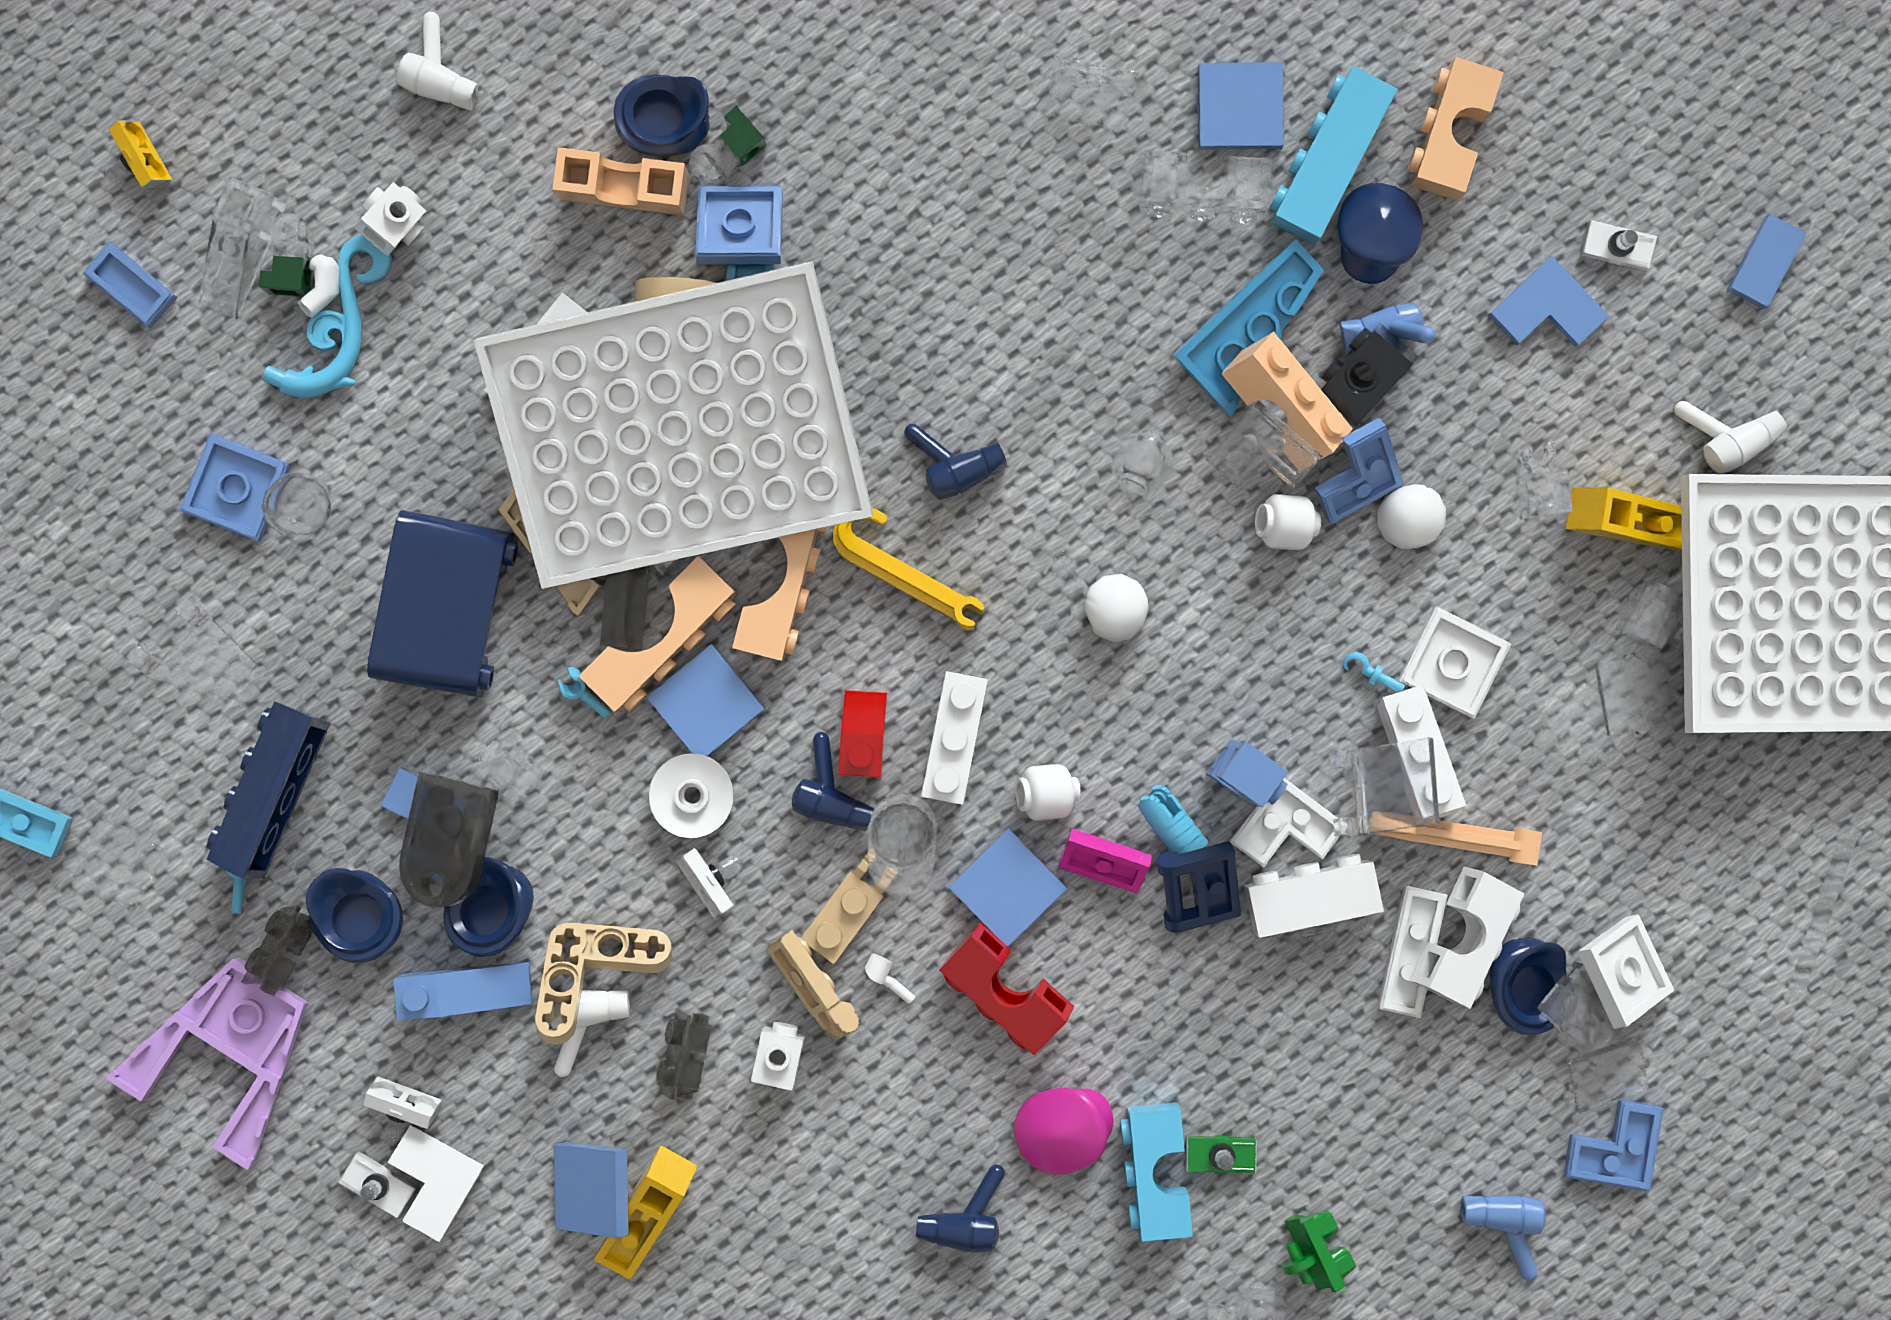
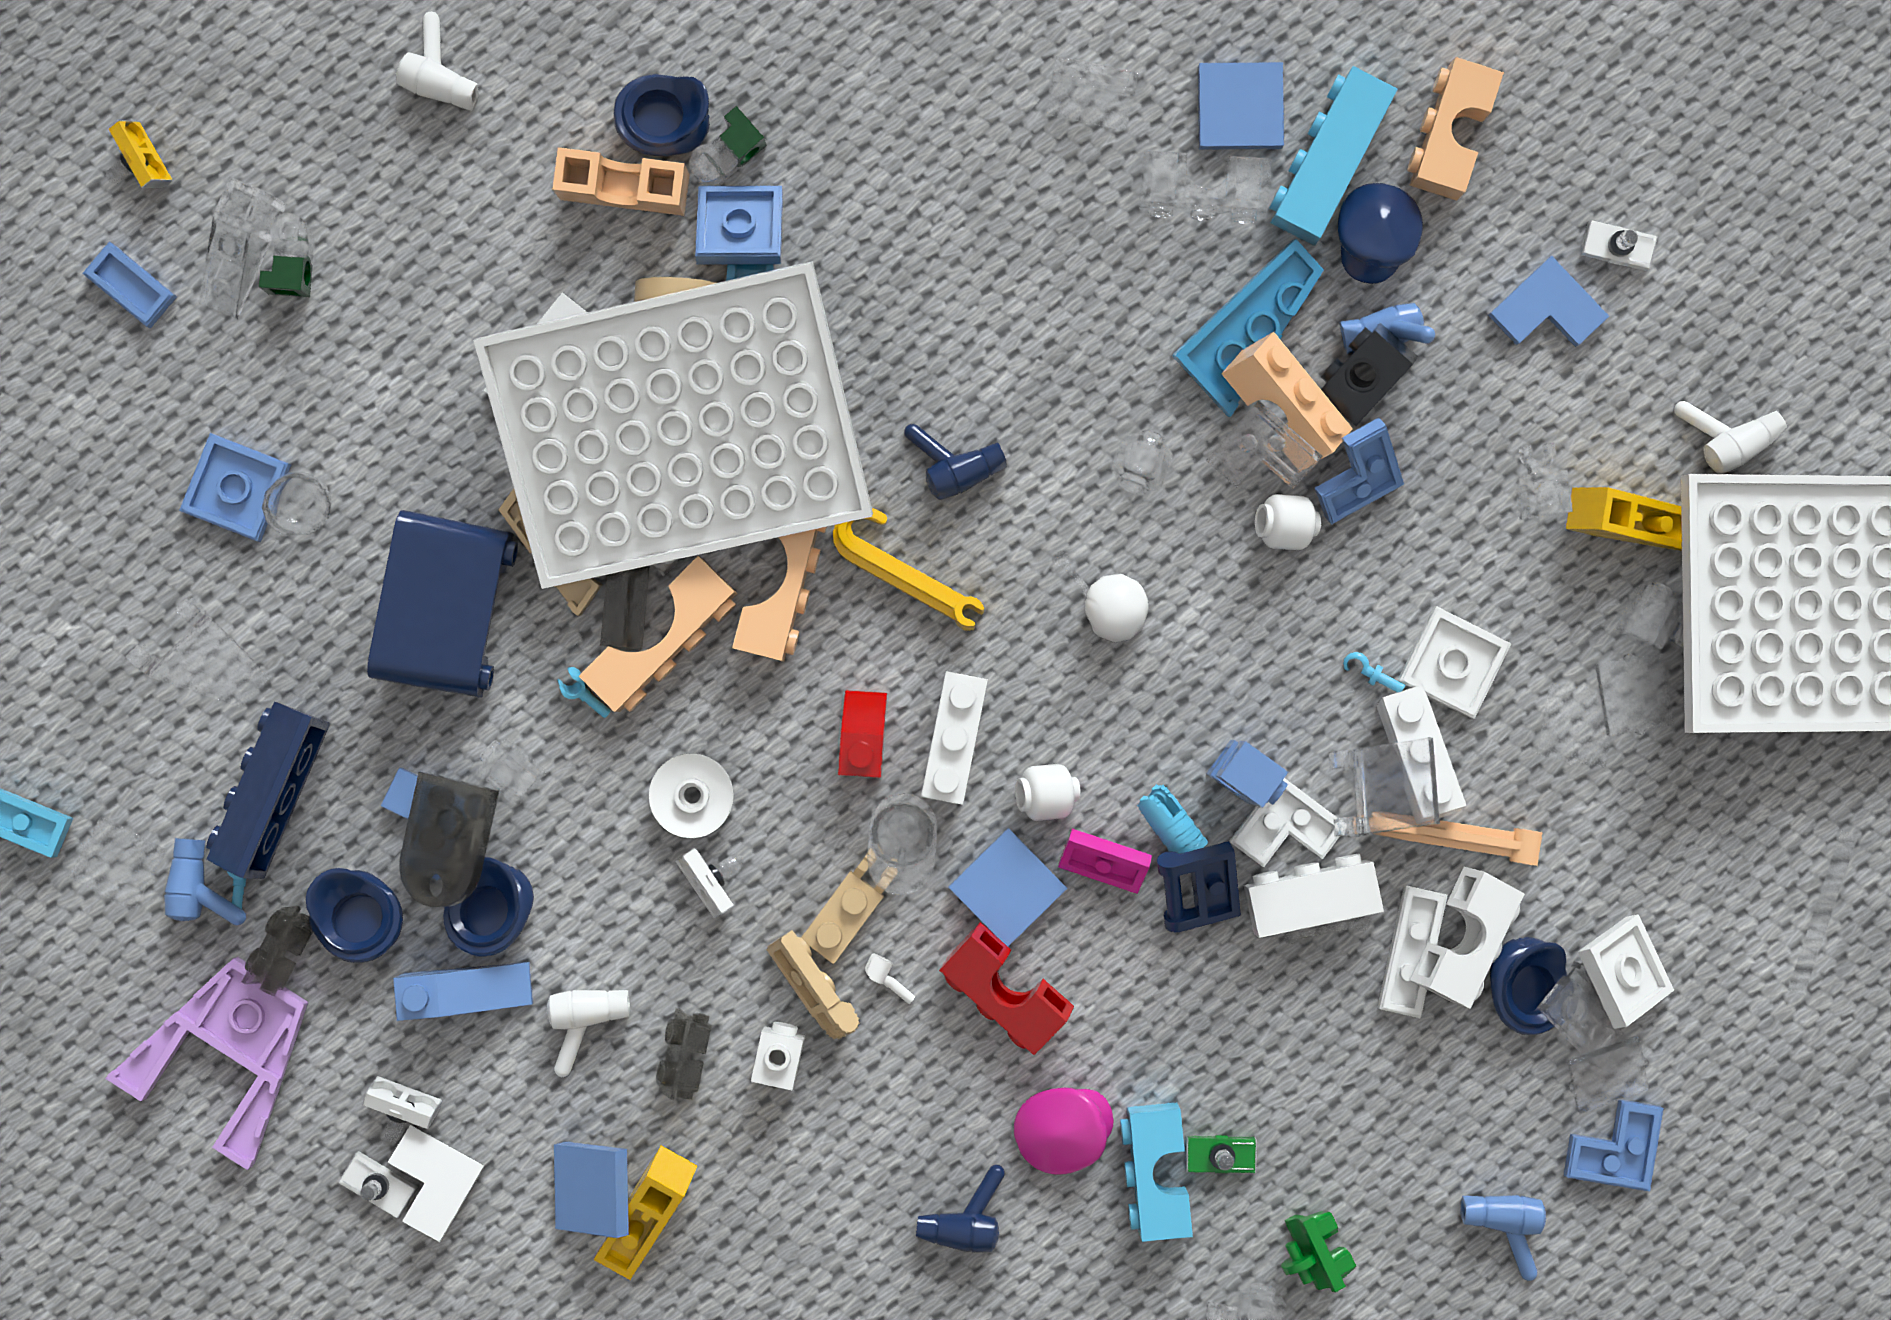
medium azure plant [262,235,392,398] -> none
white arm [298,255,340,318] -> none
white brick [355,182,426,256] -> none
tan beam [535,923,672,1045] -> none
medium blue tile [647,644,765,756] -> none
dark blue piece [792,732,874,831] -> none
white hair [1377,484,1446,550] -> none
medium blue tile [1727,214,1807,309] -> none
none -> medium blue piece [164,838,246,925]

